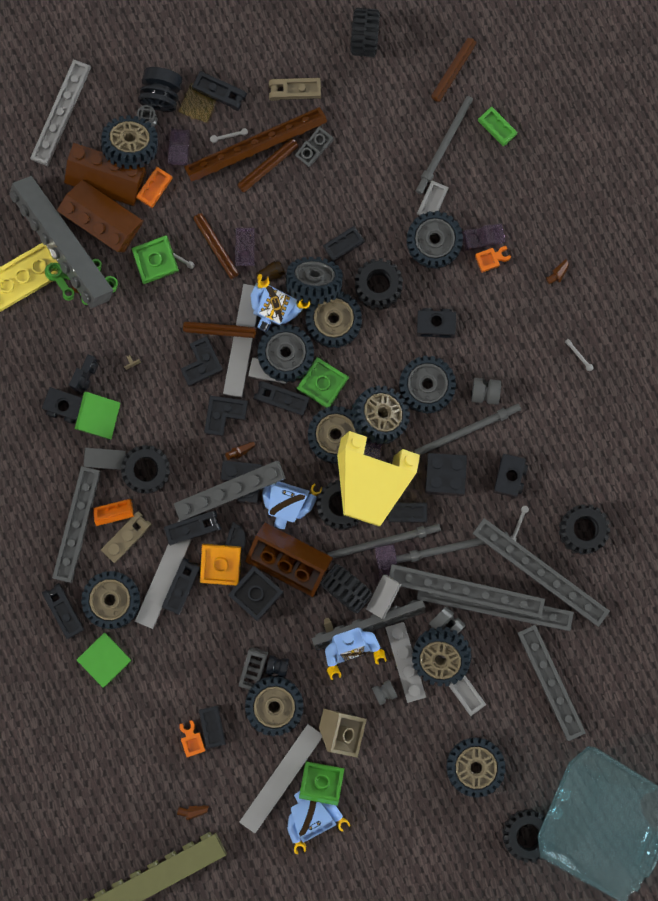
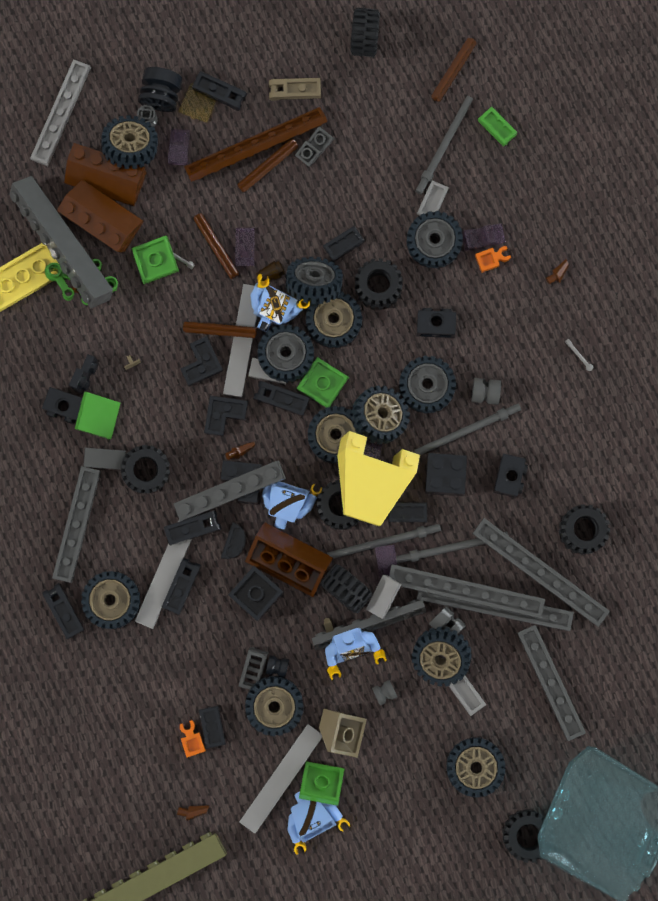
bright green tile [77,632,132,688] -> none
orange plate [93,499,134,526] -> none
dark tan plate [101,511,152,563] -> none
orange plate [136,167,173,208] -> none
light orange tile [200,544,241,586] -> none
light grey hinge [210,128,248,143] -> none
light grey plate [385,622,426,703] -> none
light grey hinge [510,506,529,541] -> none

